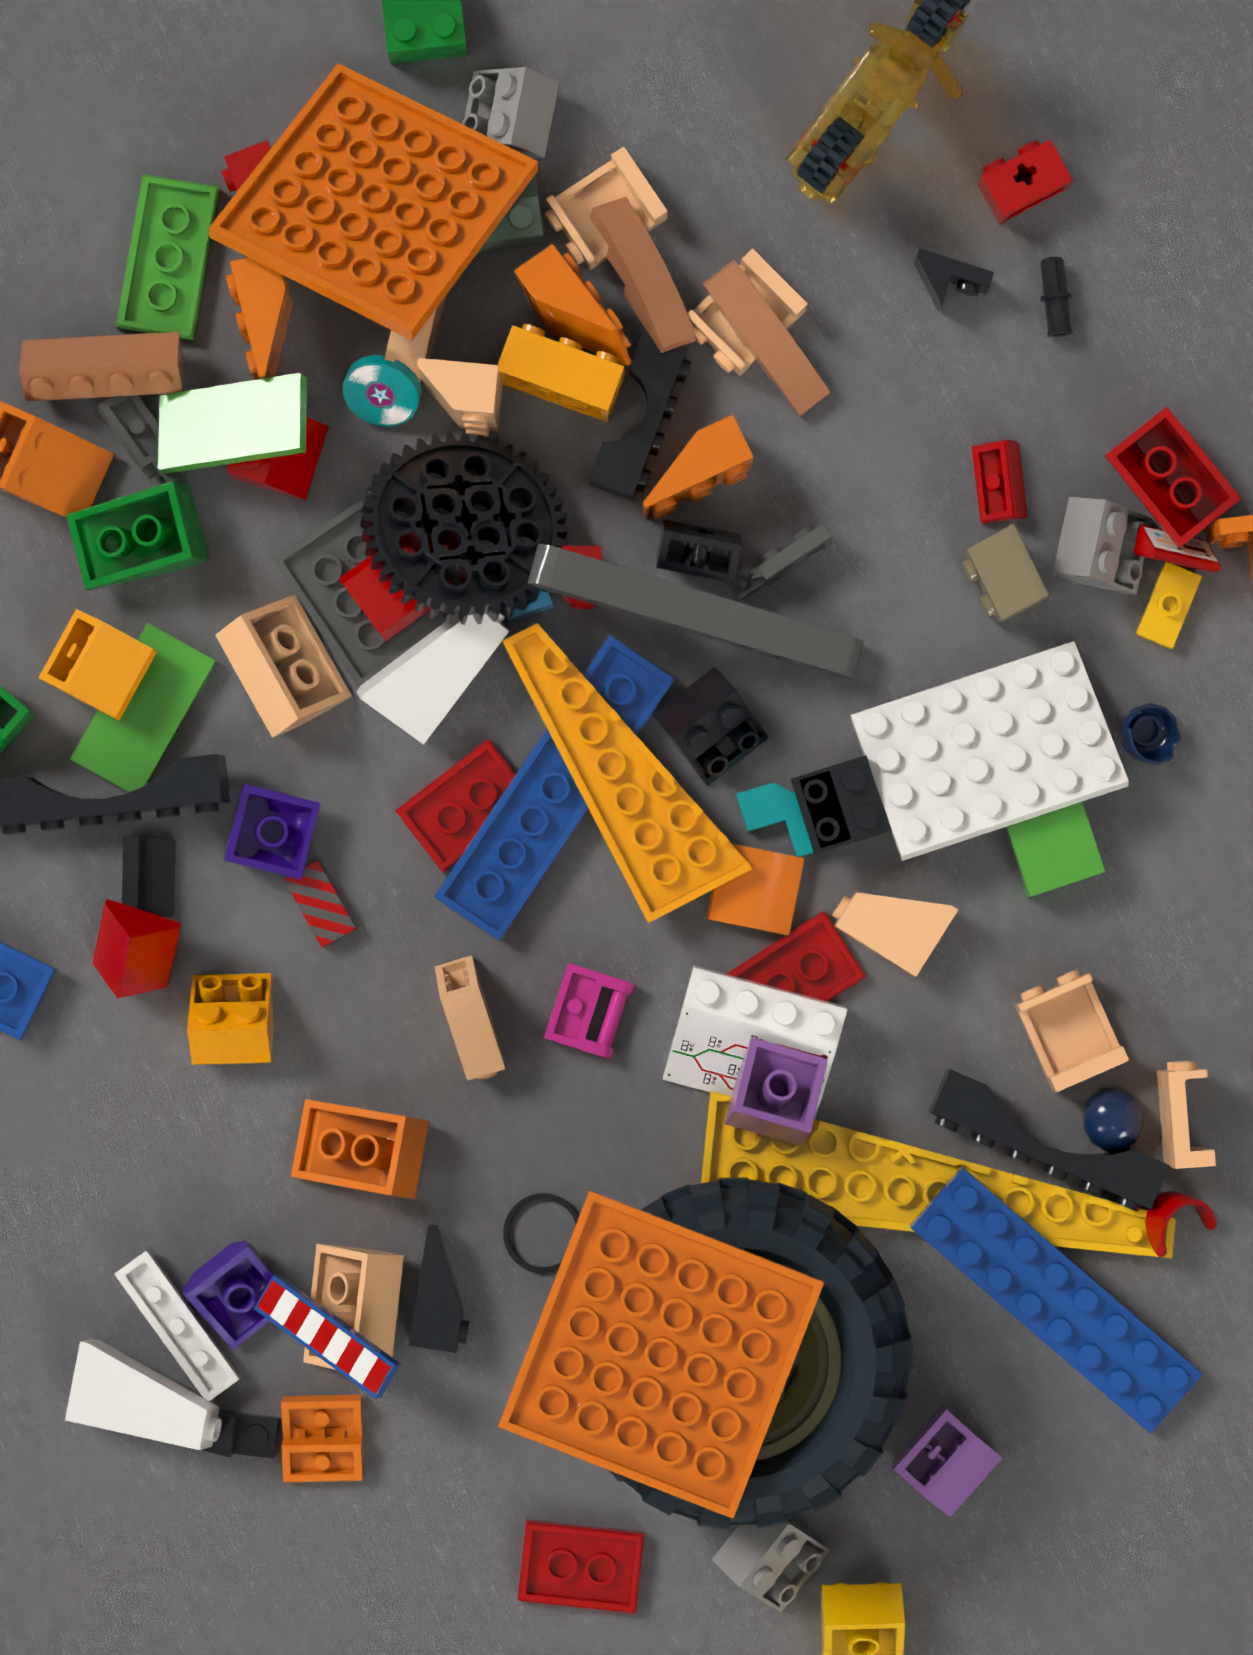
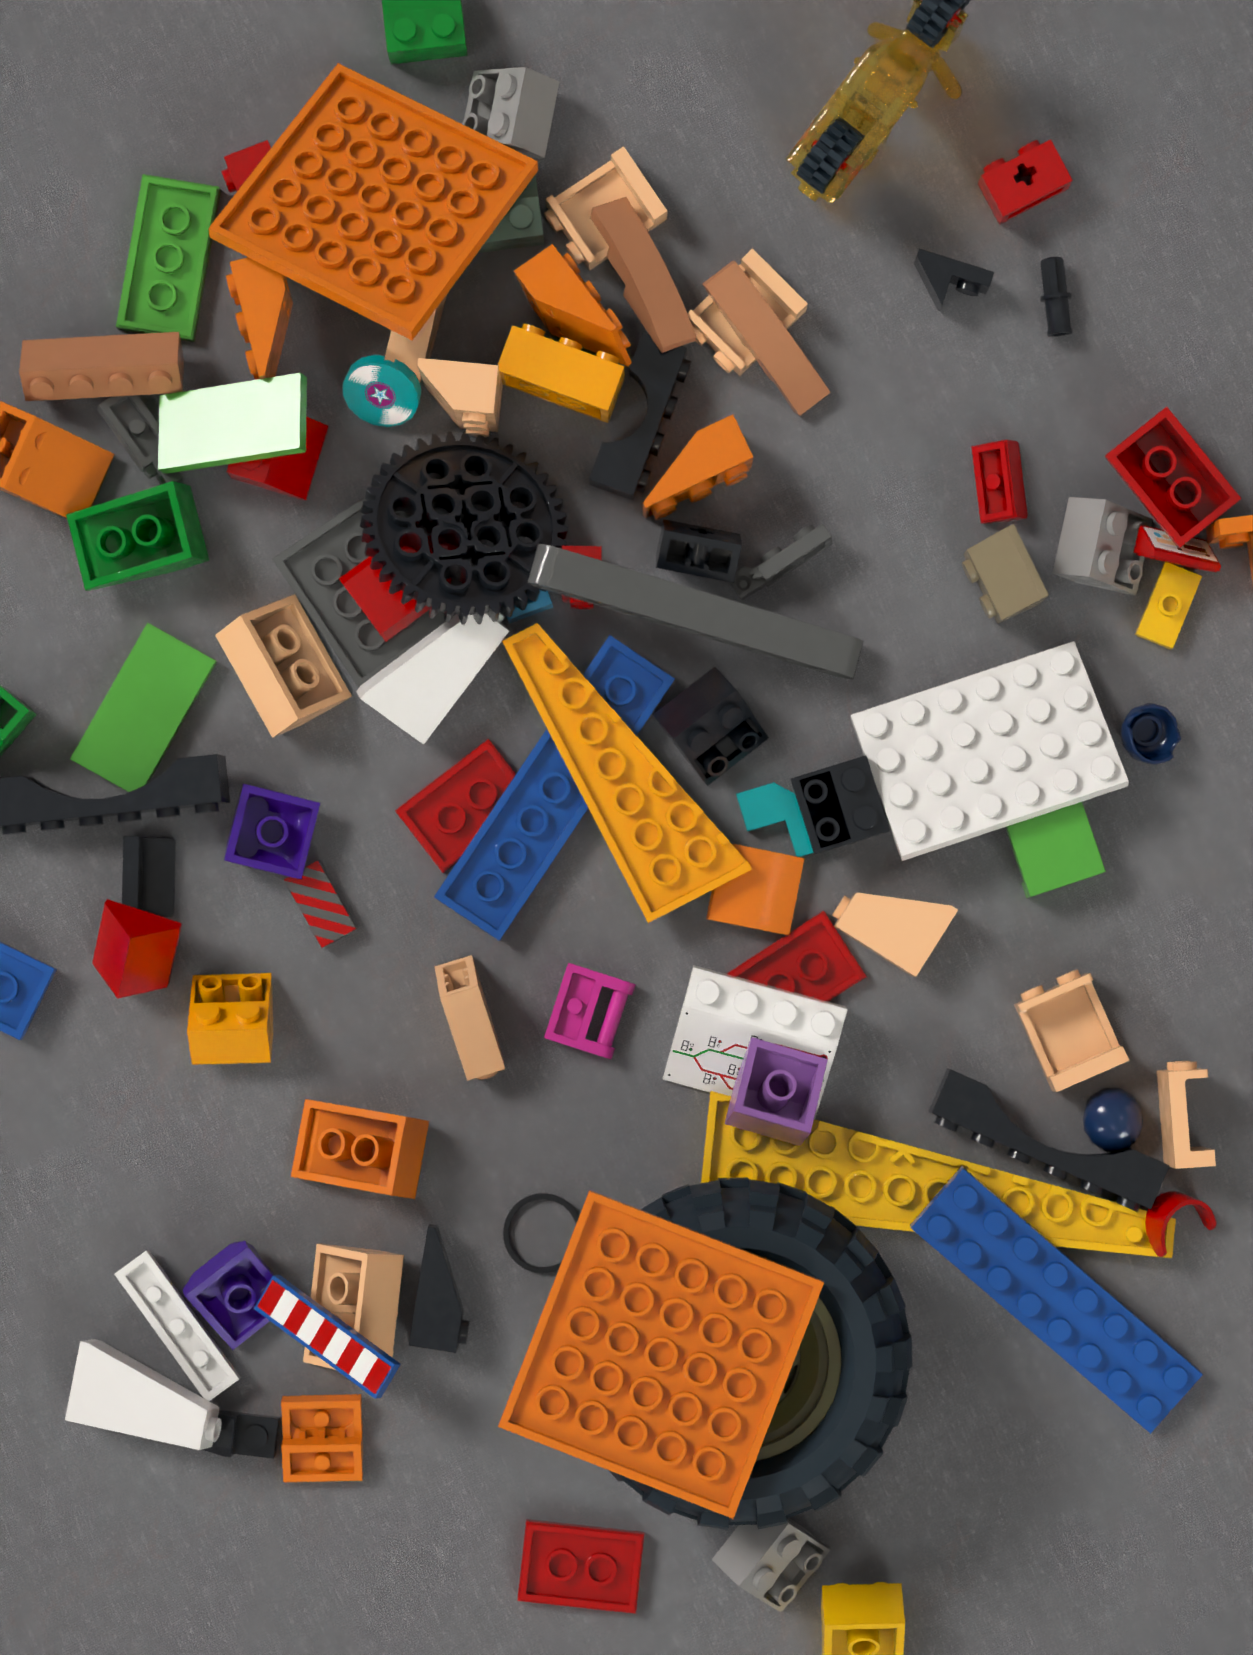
light orange slope [38,609,157,721] -> none
medium lavender slope [890,1404,1002,1517] -> none

